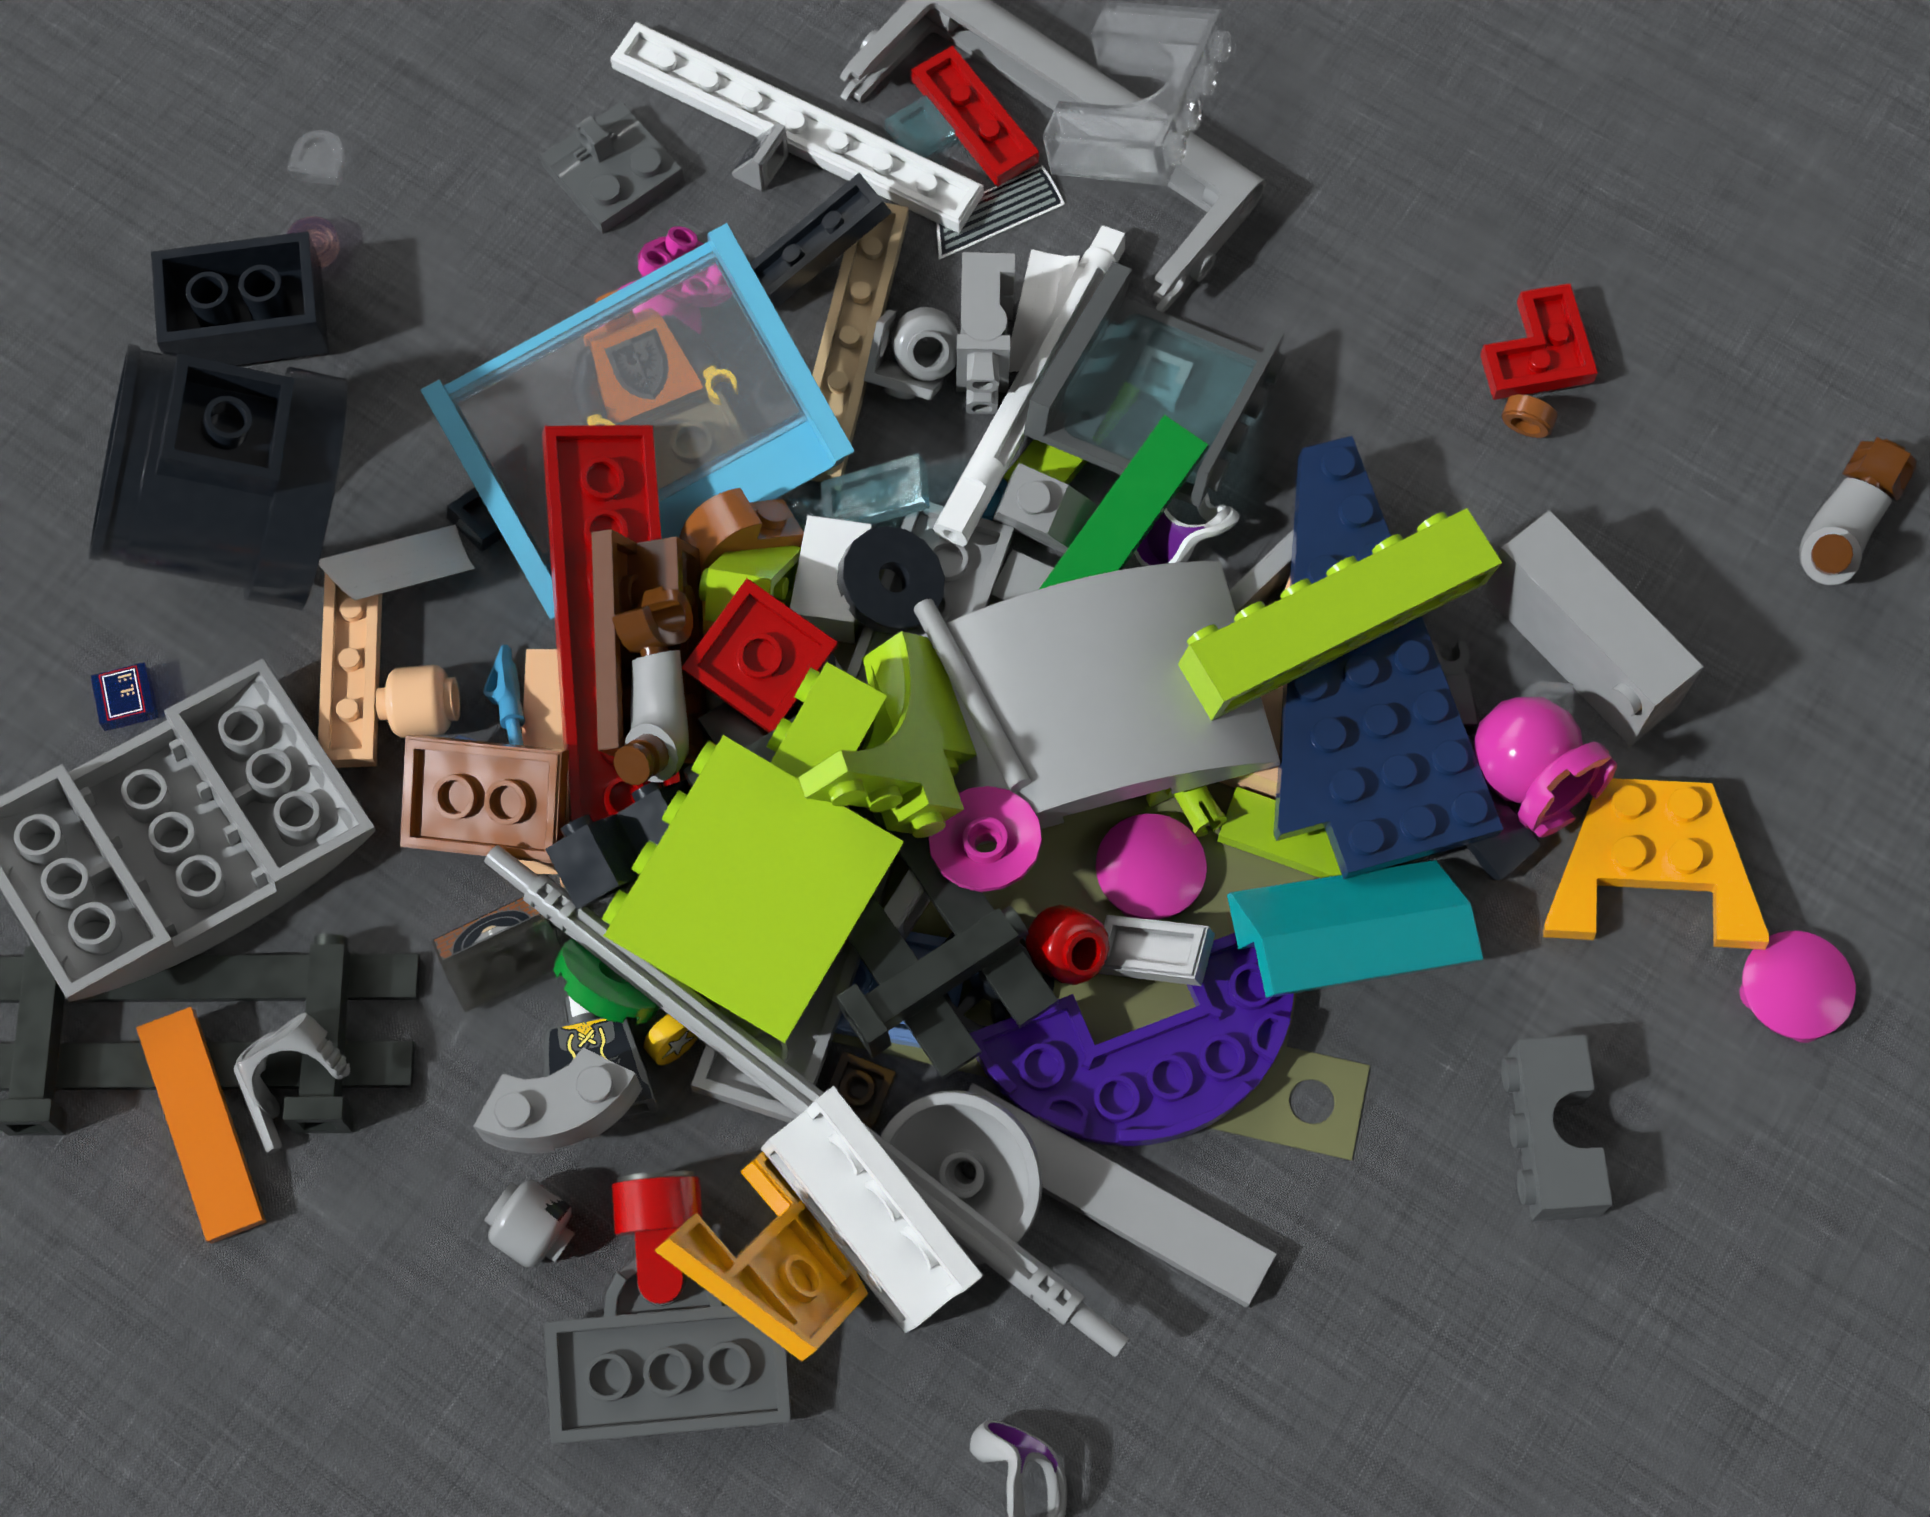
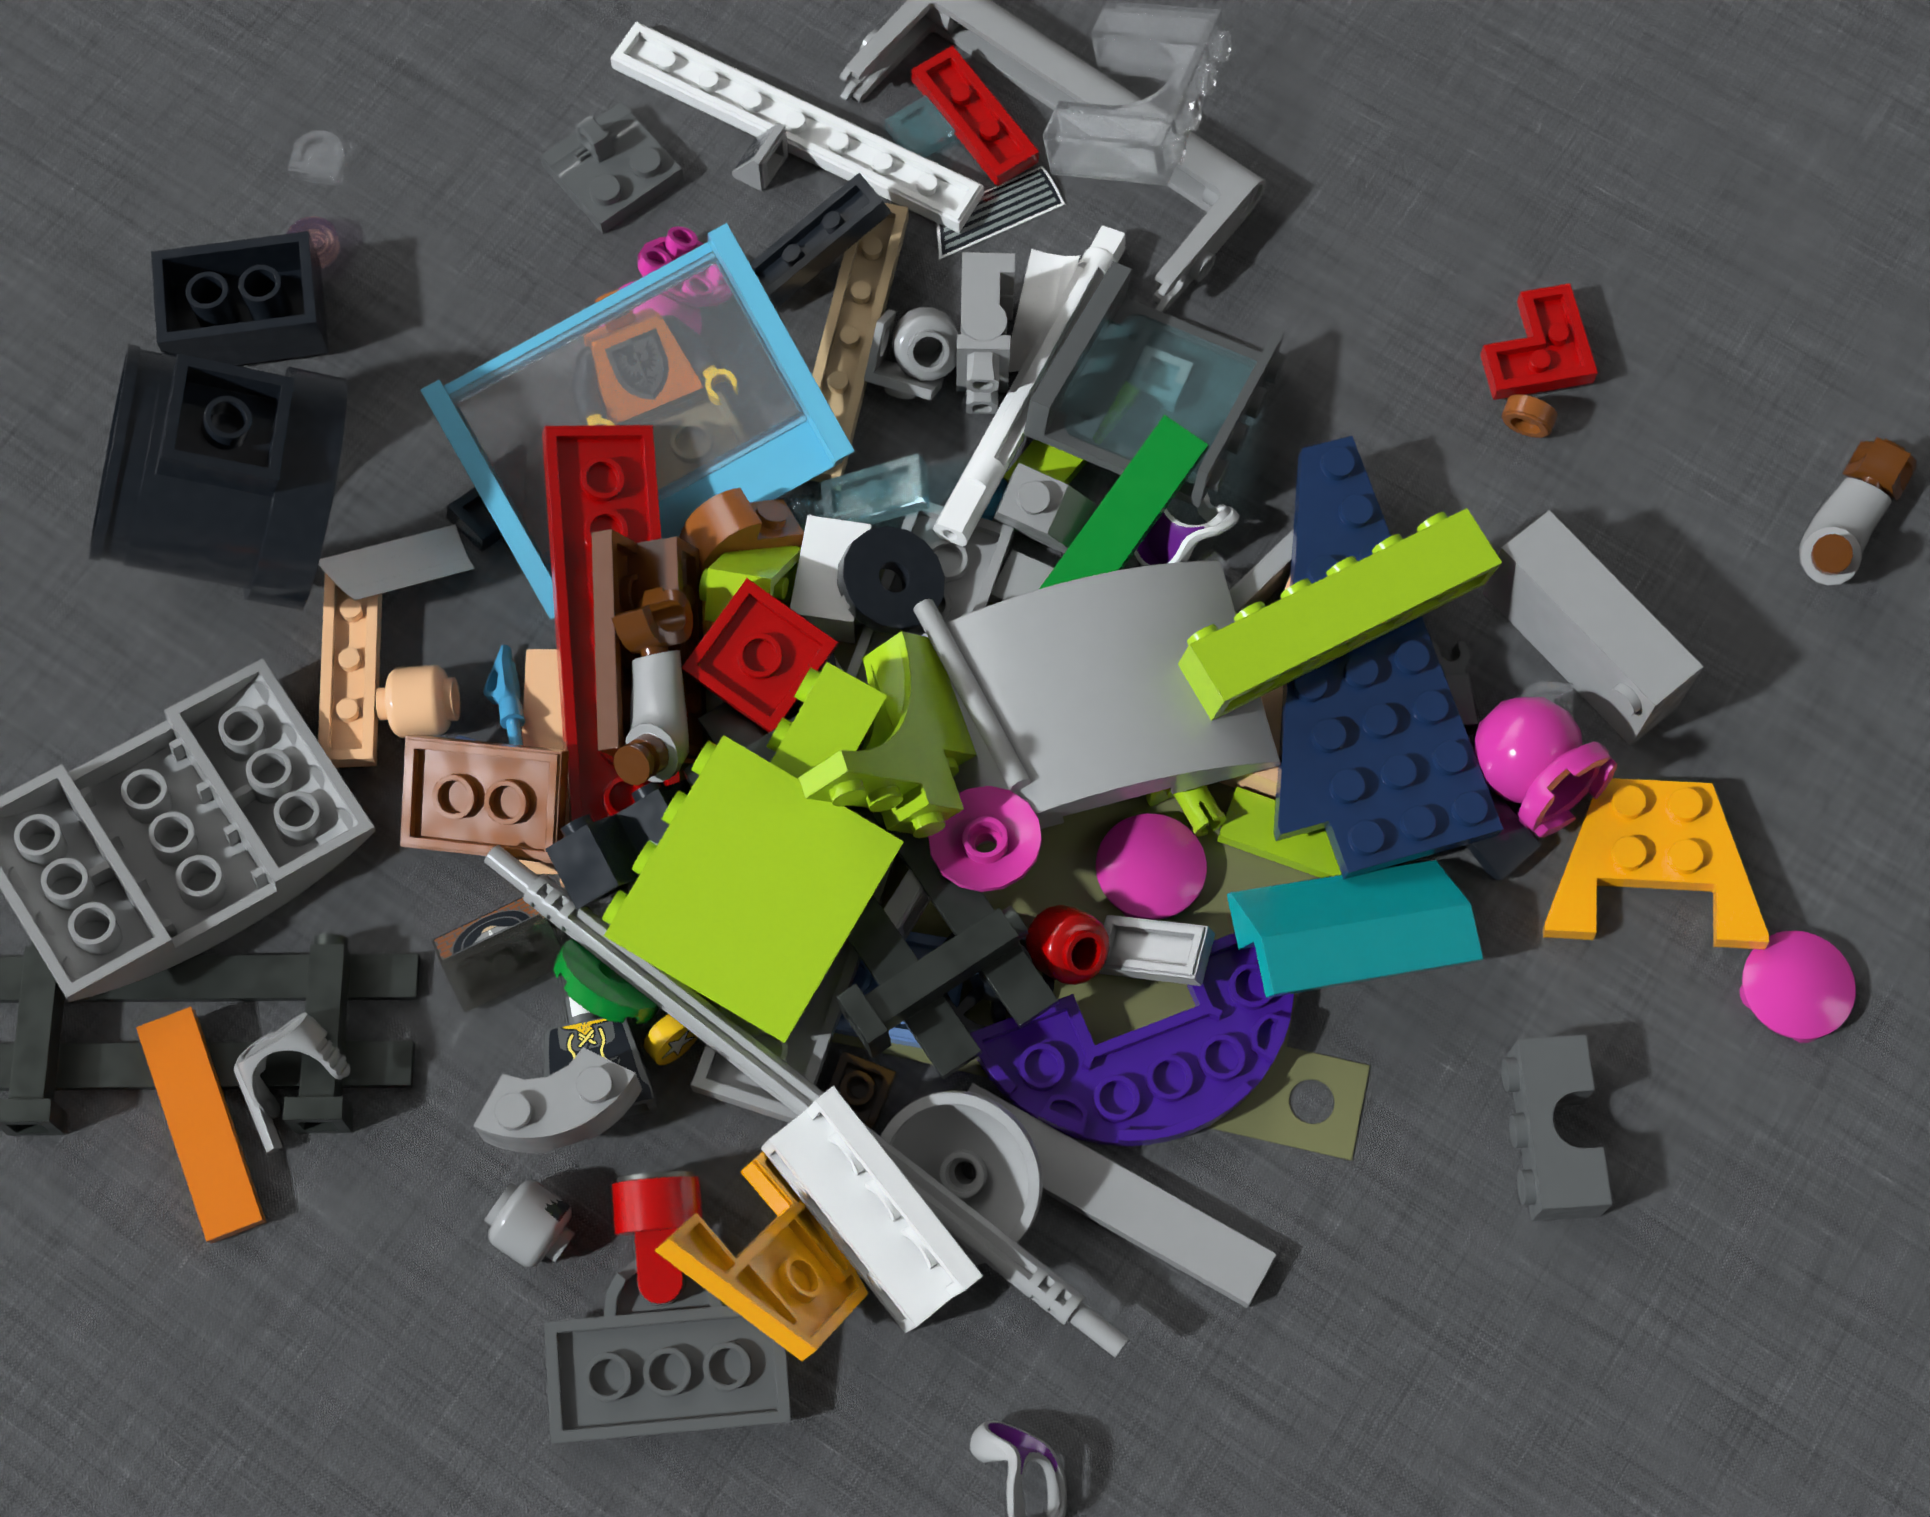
clear blue tile [91,662,159,731] -> none

